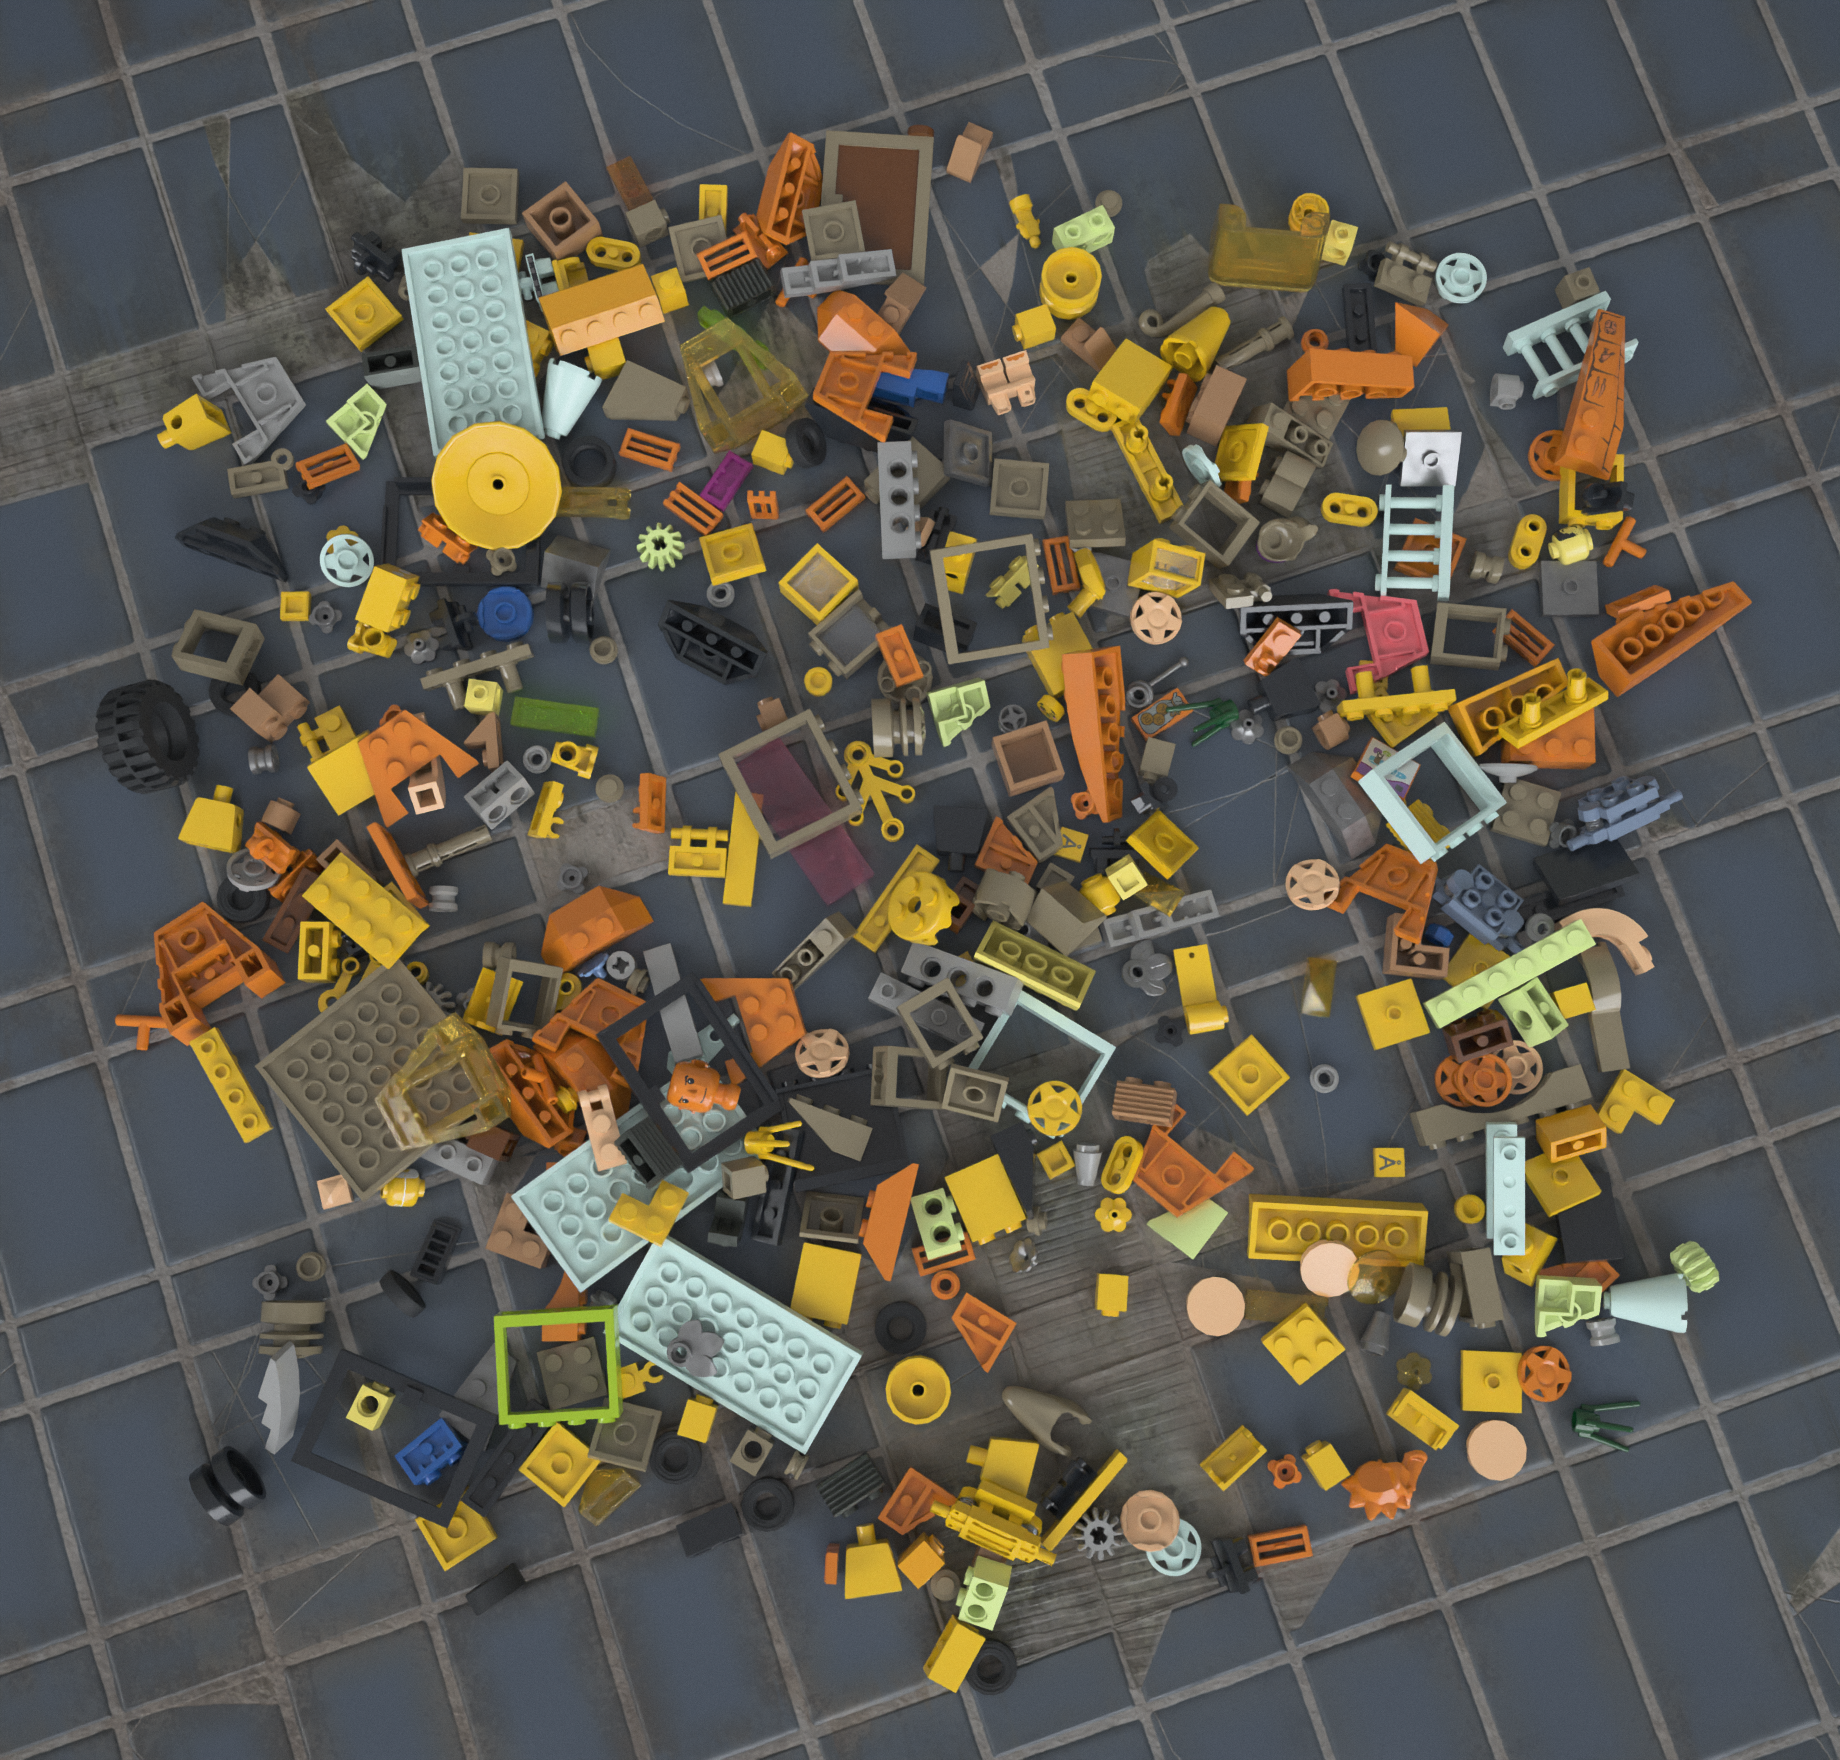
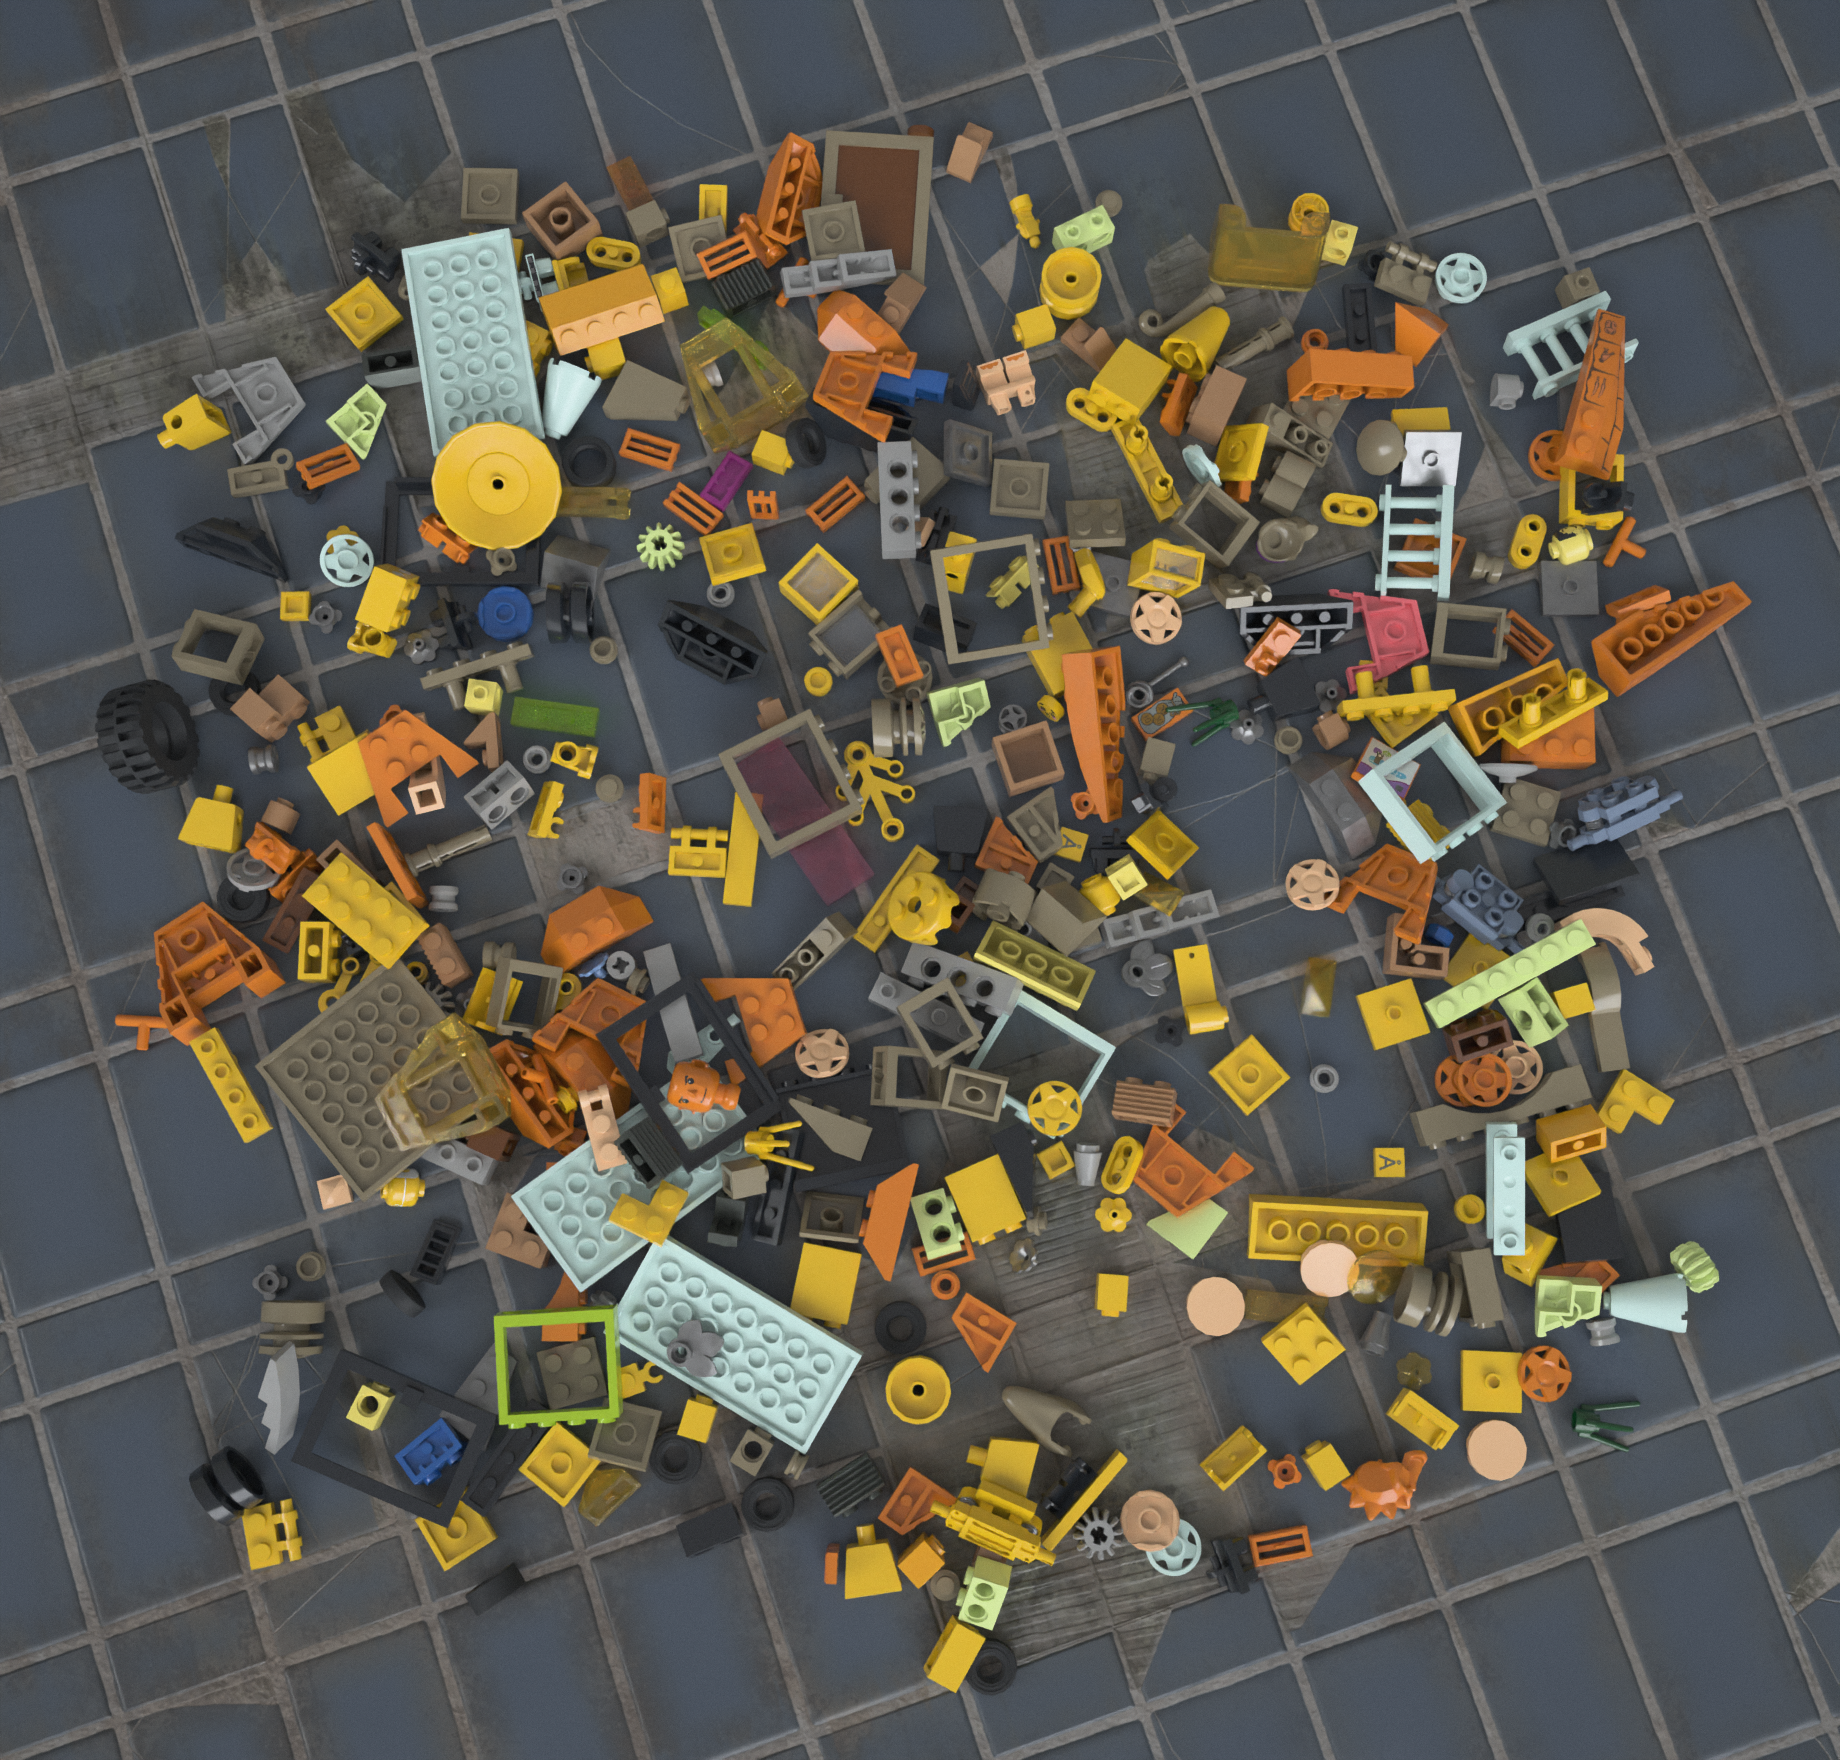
none -> yellow plate [242,1498,303,1570]
none -> medium nougat brick [416,923,474,988]

